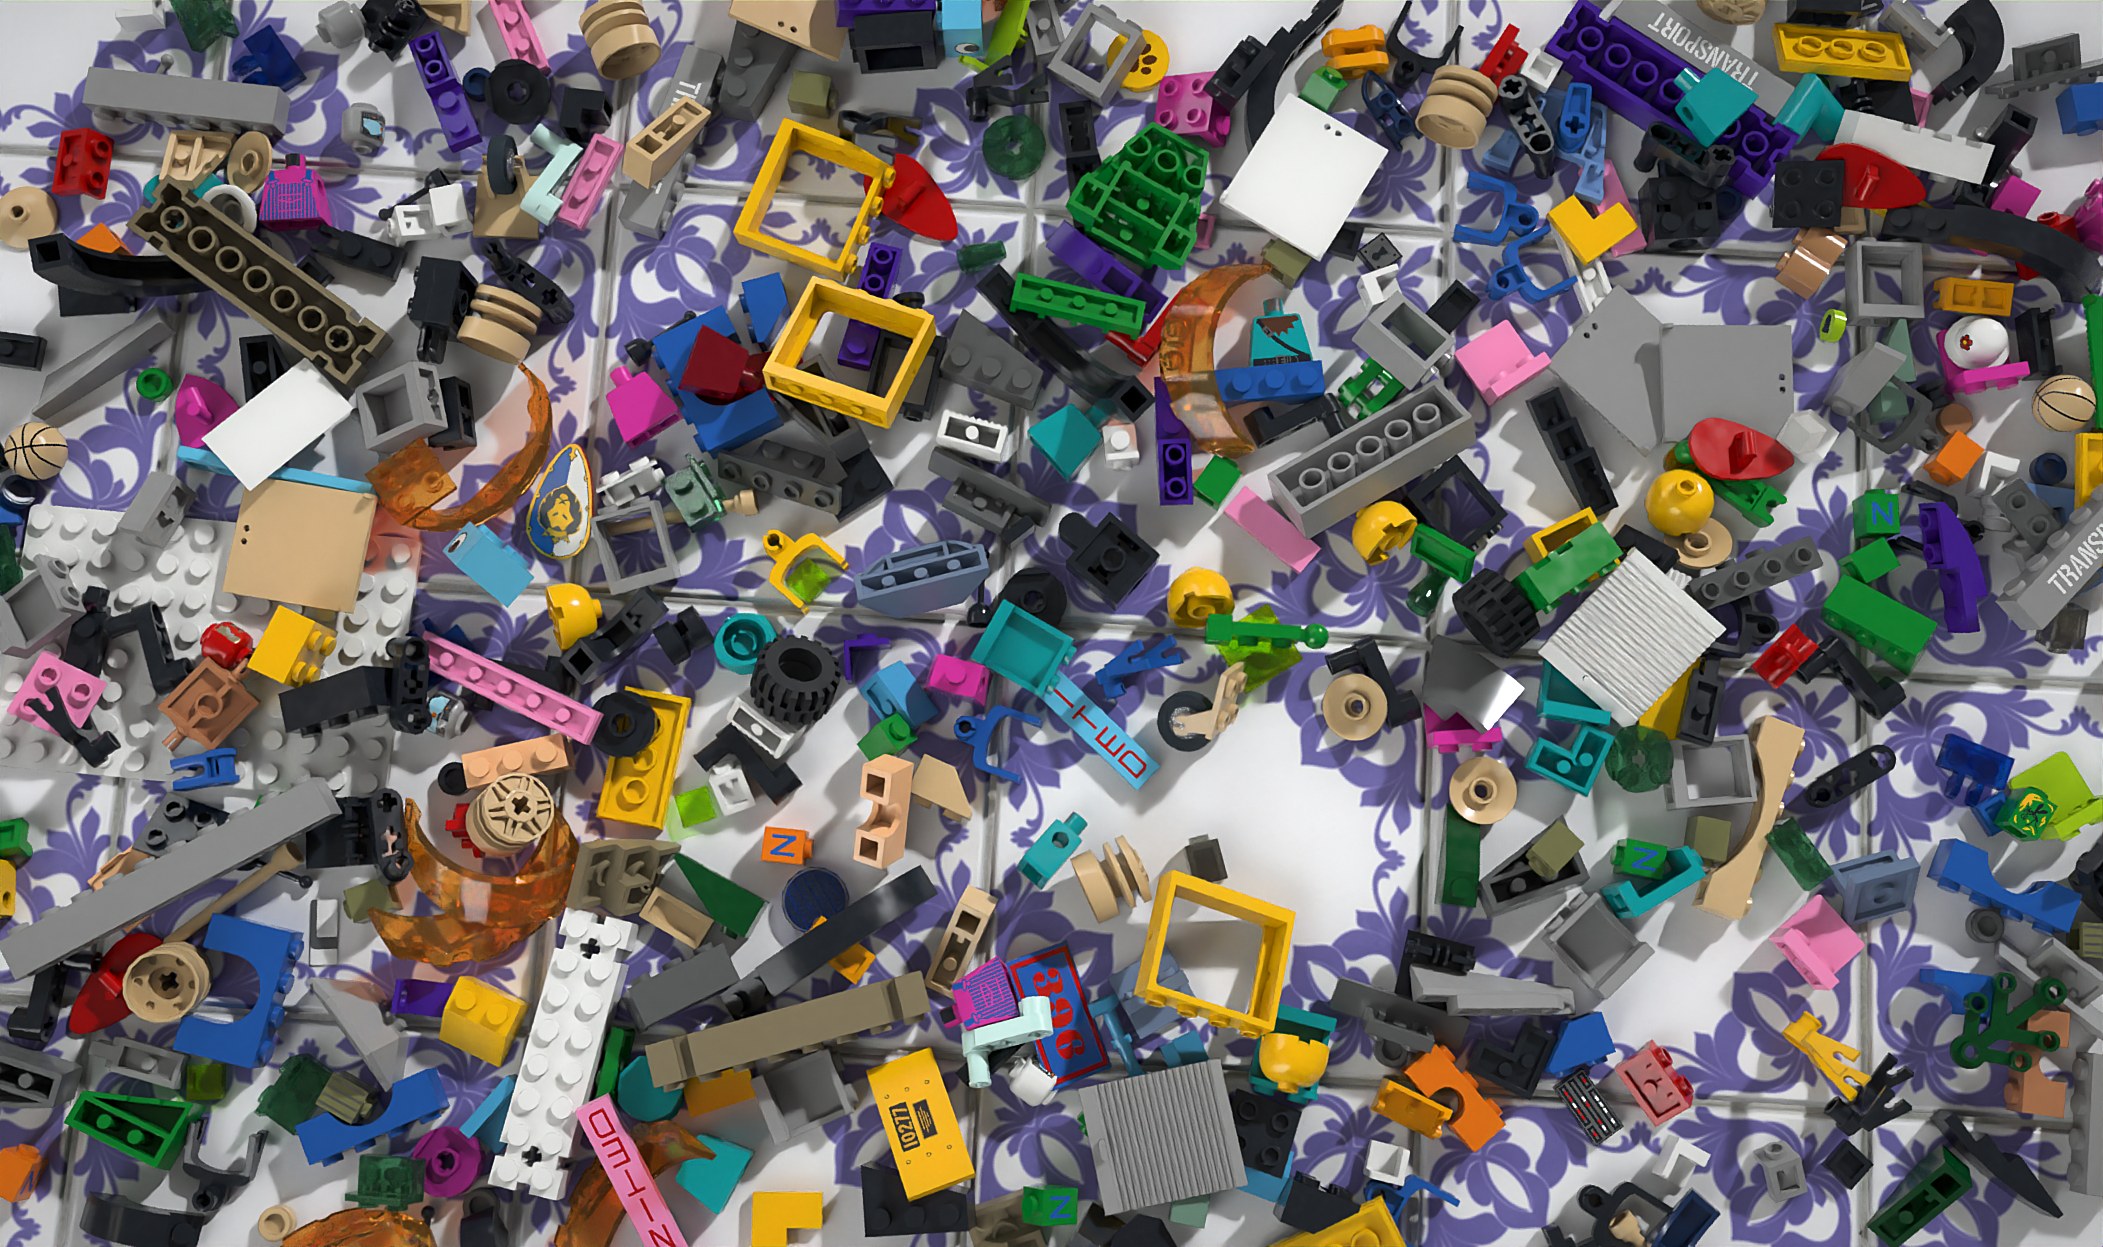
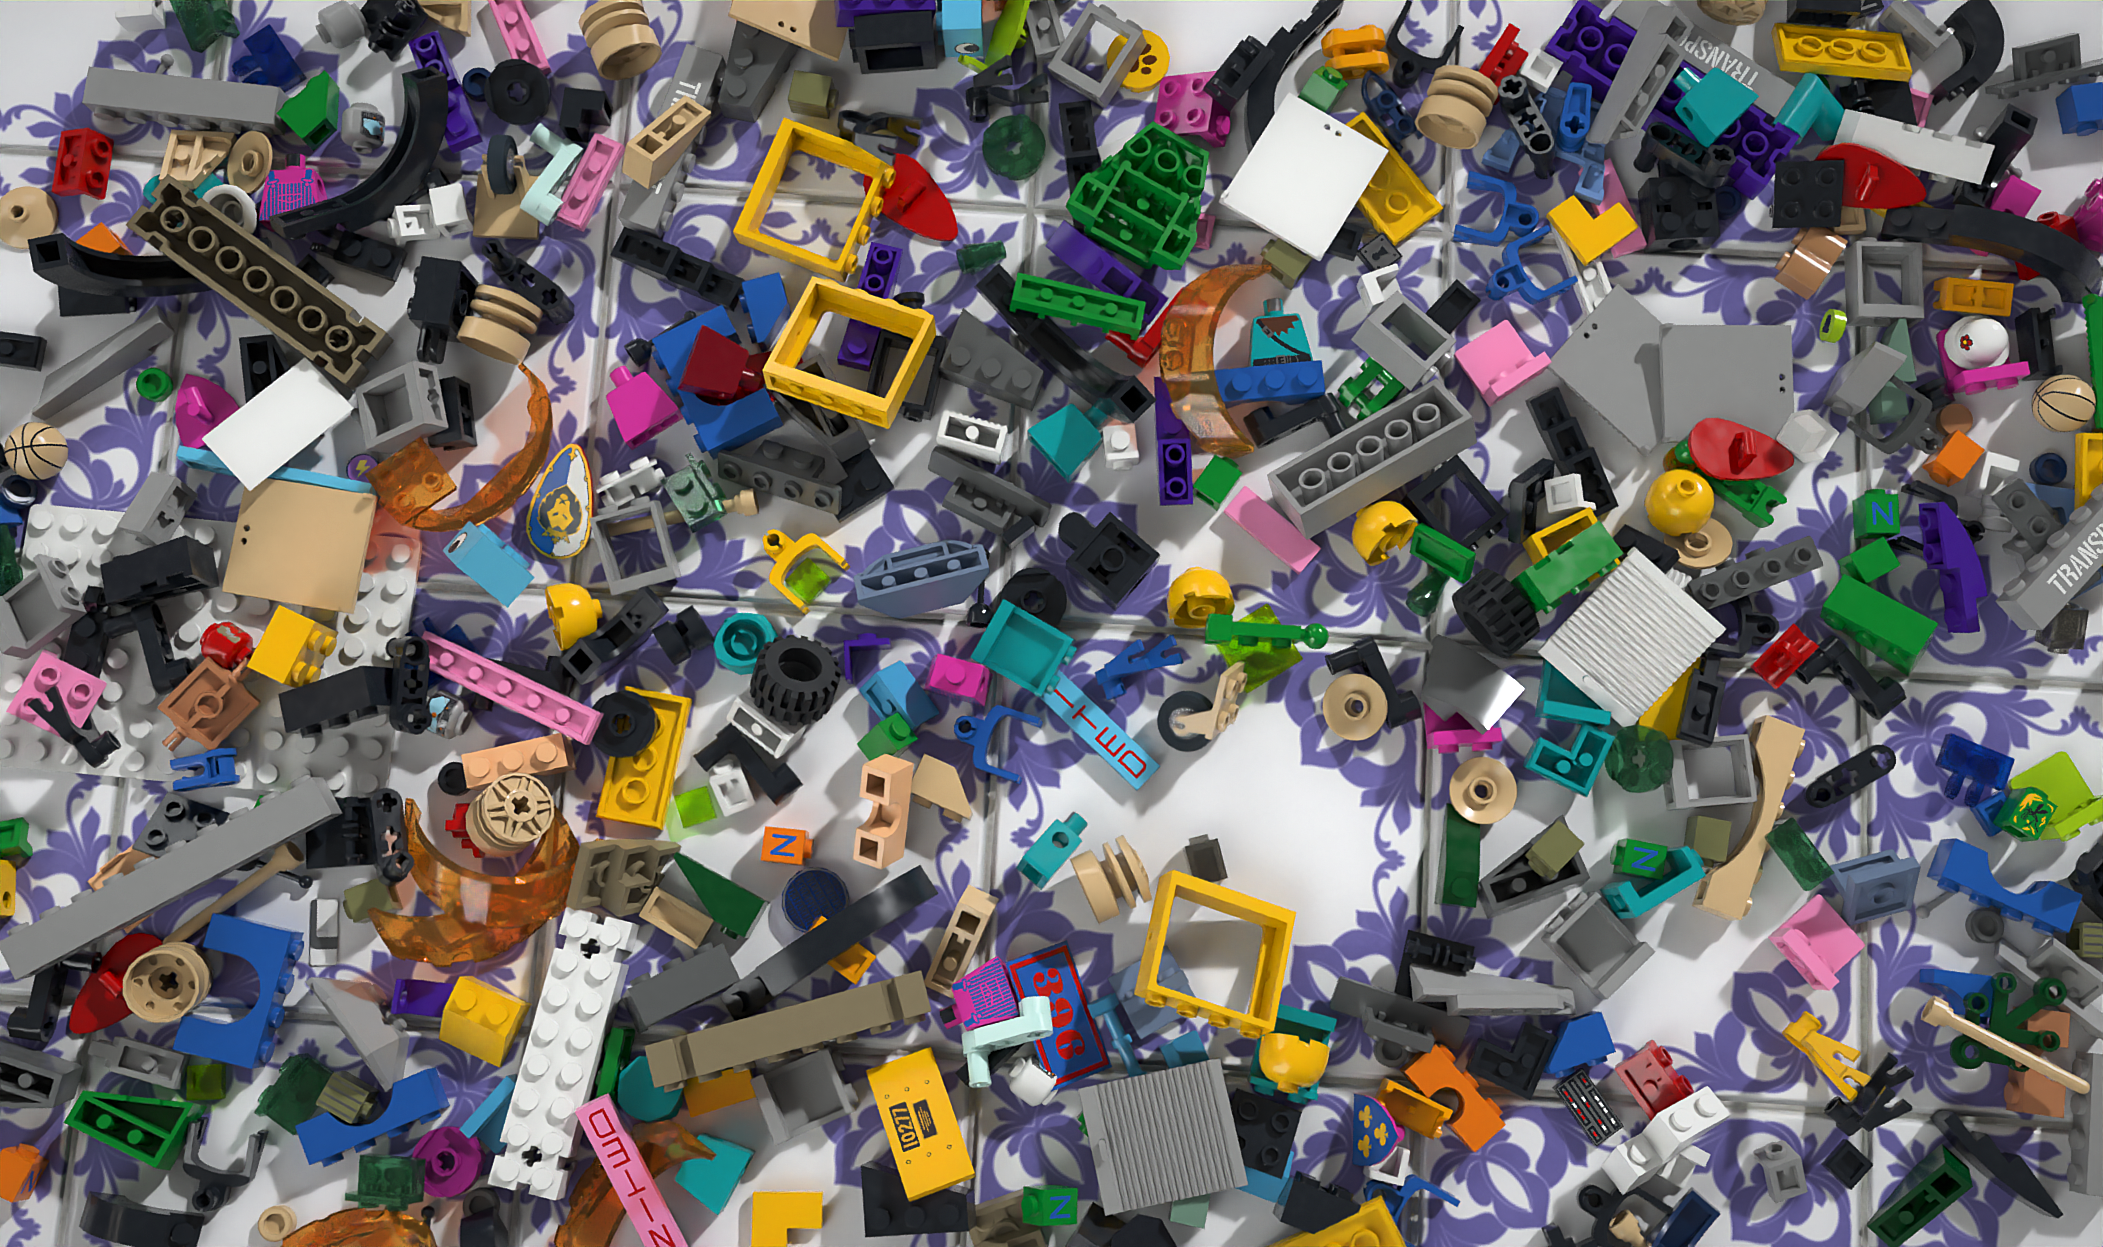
none -> black wedge [100,535,220,609]
none -> black arch [269,66,448,240]
none -> green slope [277,70,340,151]
none -> medium lavender tile [346,453,383,485]
none -> black slope [610,227,745,312]
none -> yellow tile [1339,111,1443,246]
none -> blue shield [1352,1094,1405,1166]
none -> black plate [1506,458,1555,544]
none -> white panel [1544,473,1596,517]
none -> light grey wedge [1586,6,1695,144]
none -> white arch [1601,1086,1731,1195]
none -> light grey hinge [1916,891,1955,919]
none -> tan piece [1921,995,2090,1094]

